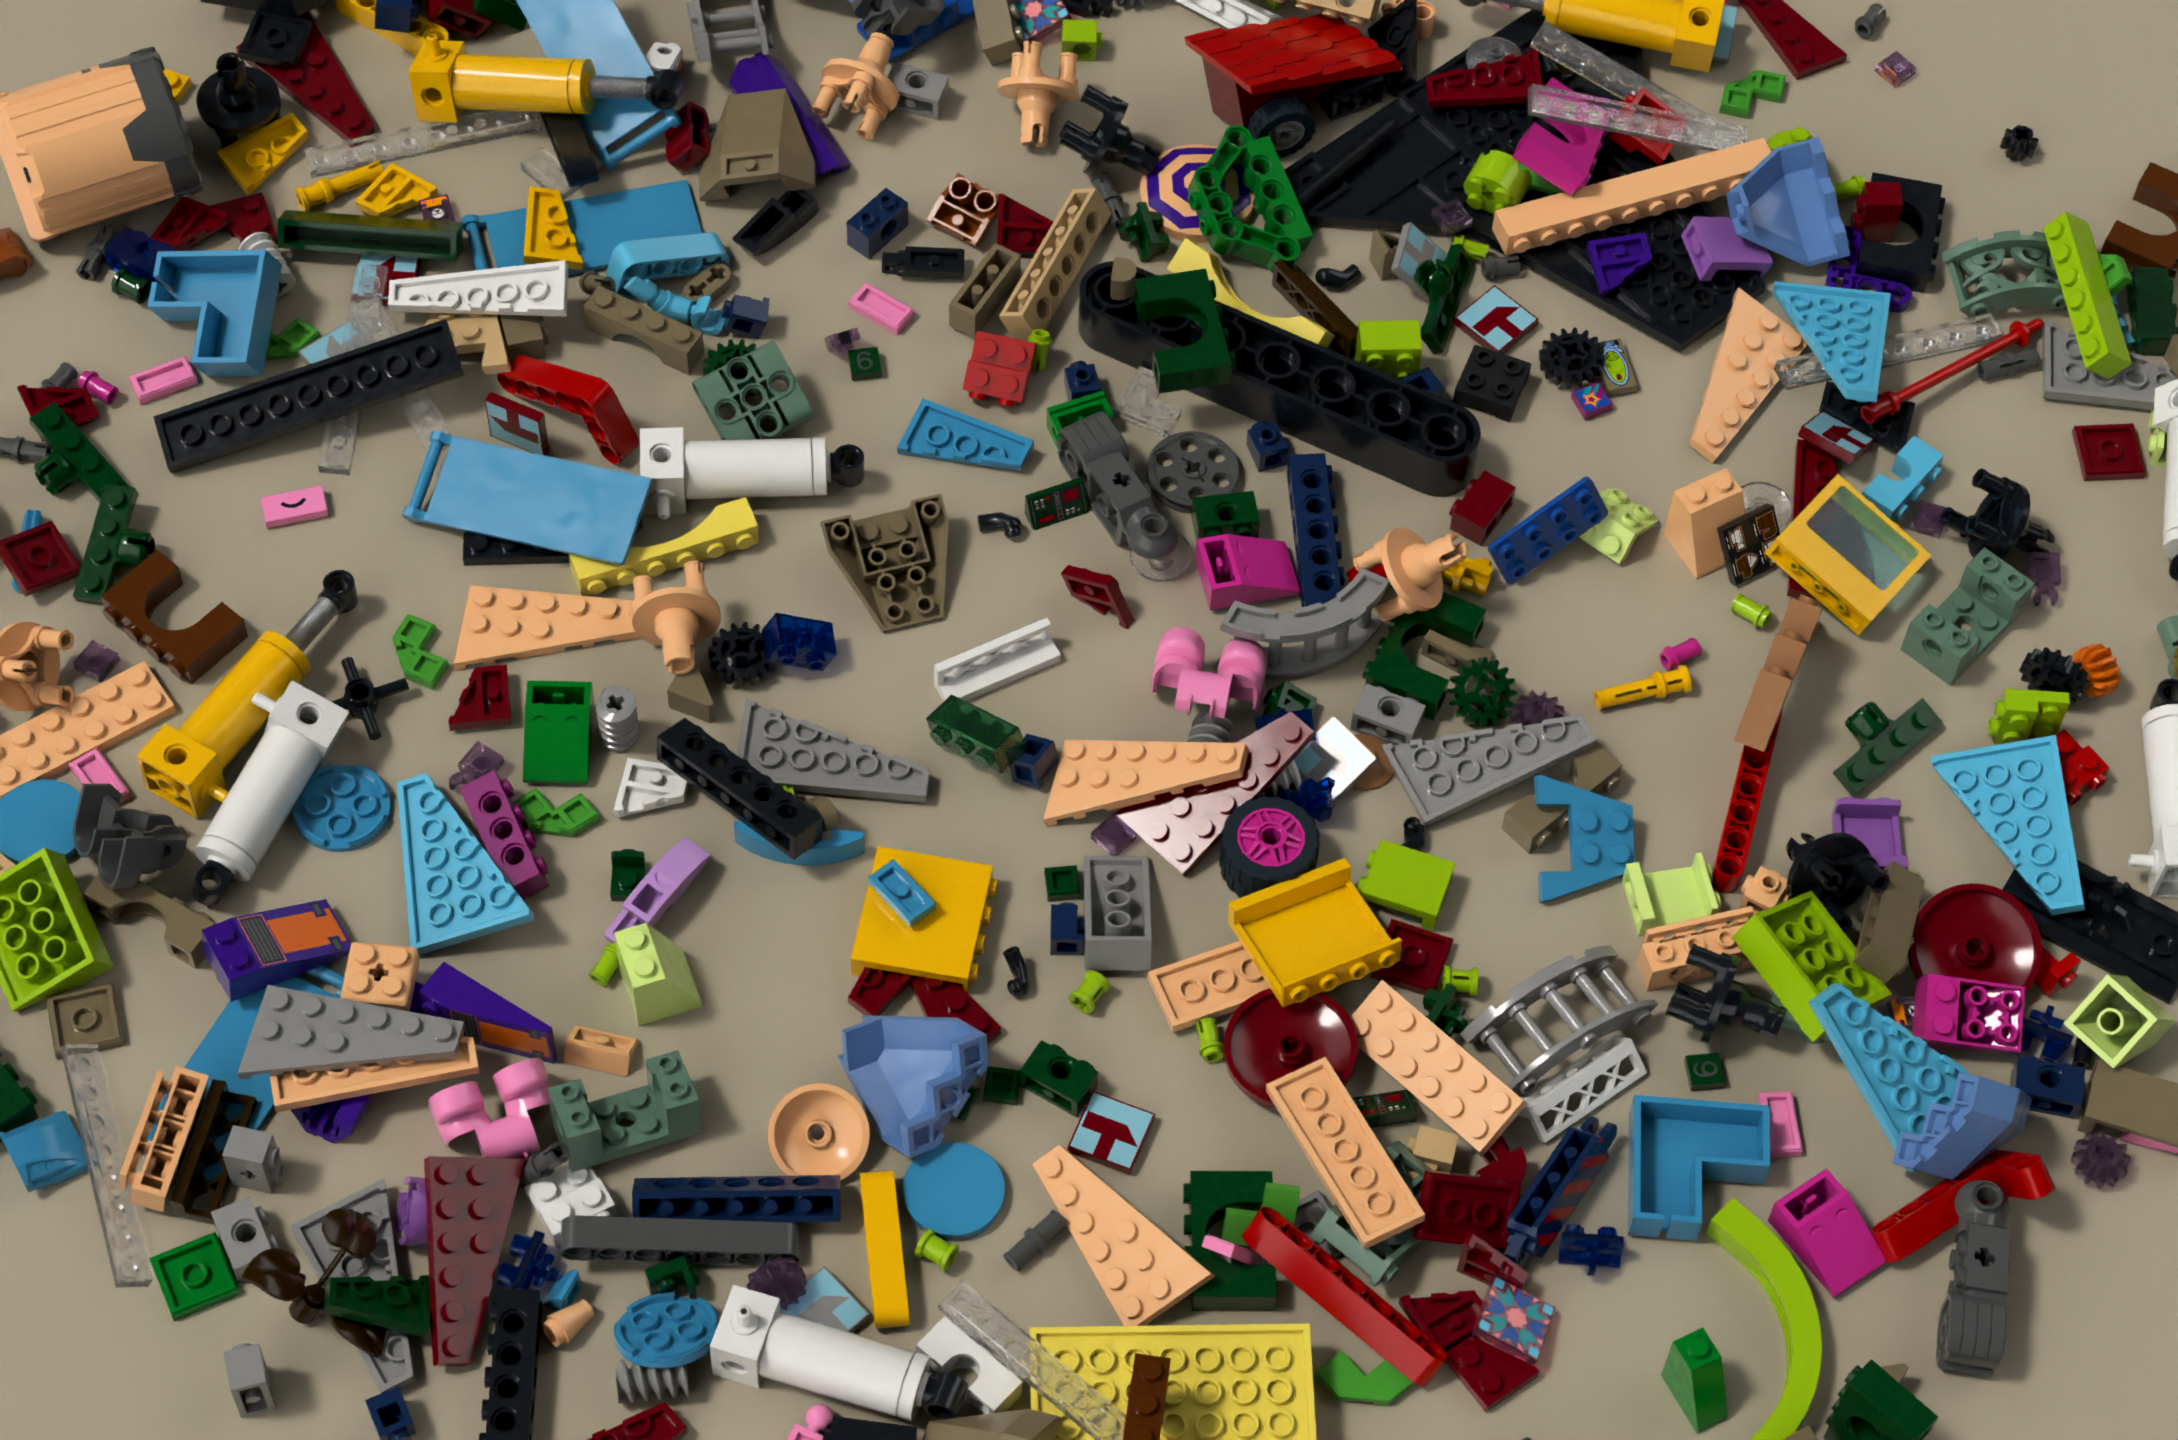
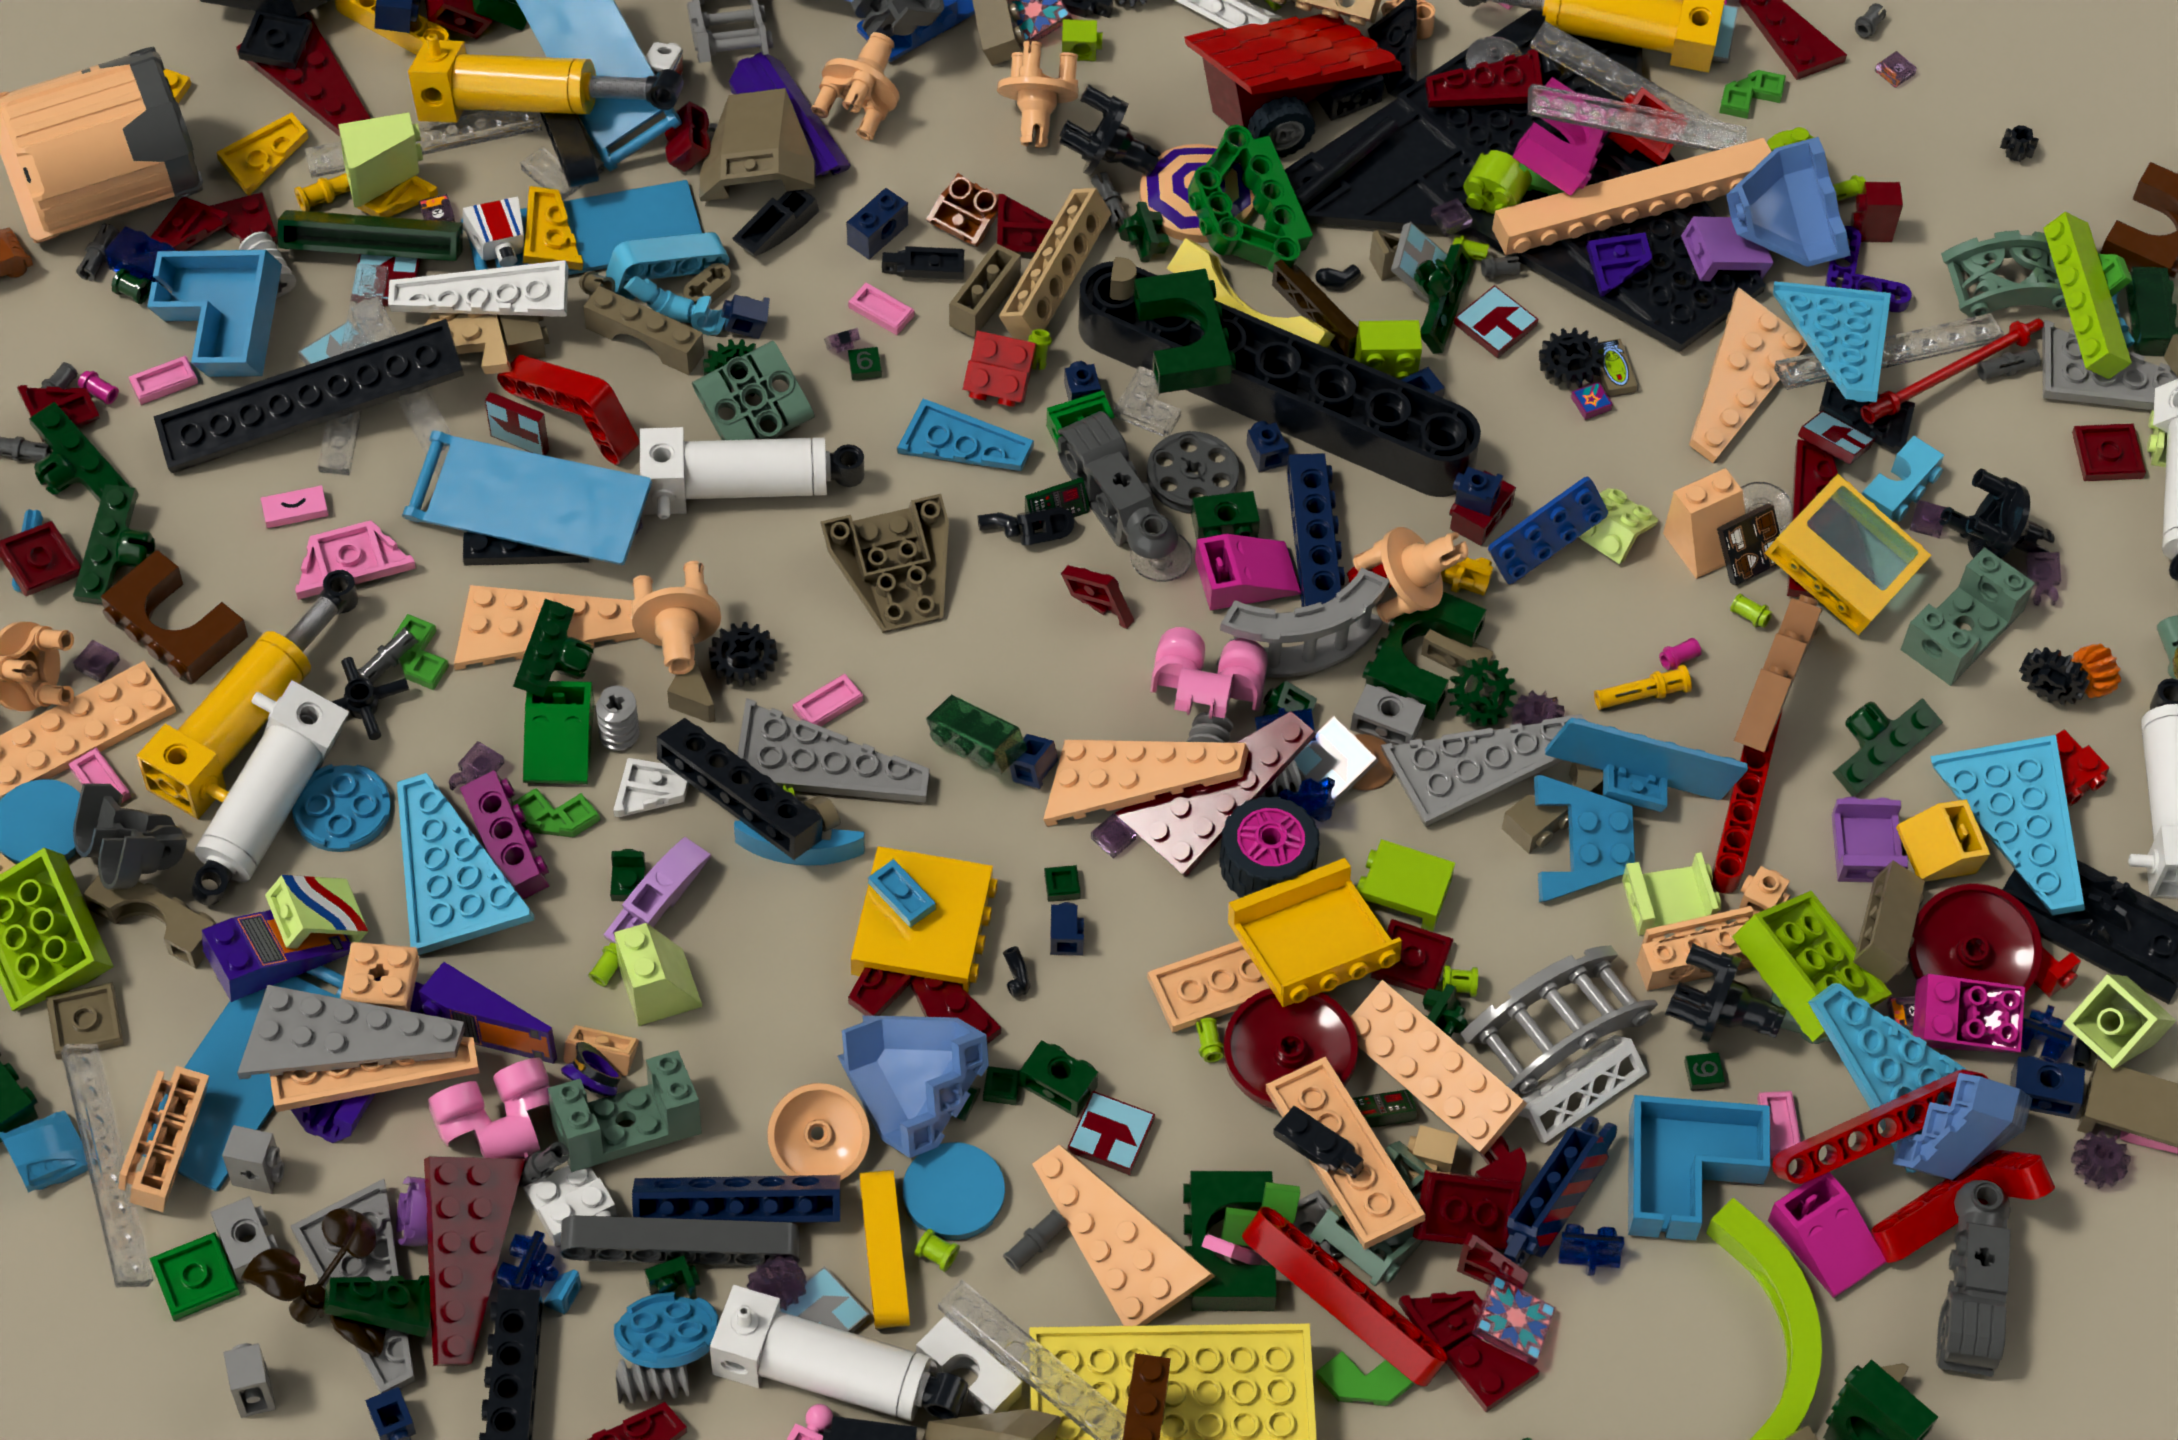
dark brown fence [169,1079,257,1223] -> none
black piece [196,52,282,149] -> none
bright green tile [266,317,321,360] -> none
dark red wing [448,664,512,731] -> none
light nougat cone [541,1299,594,1347] -> none
light yellow arch [568,497,759,596] -> none
clear blue brick [762,613,837,671] -> none
light grey brick [887,62,949,120] -> none
white fence [934,617,1061,709] -> none
lime bush [1068,970,1111,1014] -> none
light grey slope [1083,856,1152,971] -> none
black arm [1401,817,1425,851] -> none
black brick [1453,345,1531,422] -> none
green slope [1661,1327,1728,1433] -> none
black piece [1786,832,1890,933] -> none
black arch [1855,172,1946,293] -> none
lime plate [1988,688,2070,744] -> none
none -> yellowish green panel [265,875,369,949]
none -> bright pink wing [295,520,416,600]
none -> yellowish green slope [338,112,423,208]
none -> dark grey pin [358,627,419,684]
none -> white torso [463,196,524,267]
none -> dark green plate [513,599,594,697]
none -> piece [561,1042,622,1096]
none -> bright pink tile [793,674,863,726]
none -> black plate [1017,507,1074,545]
none -> black hinge [1273,1106,1364,1178]
none -> dark blue brick [1452,467,1503,516]
none -> dark azure bracket [1545,718,1748,812]
none -> red beam [1772,1069,1988,1184]
none -> yellow slope [1896,799,1990,882]

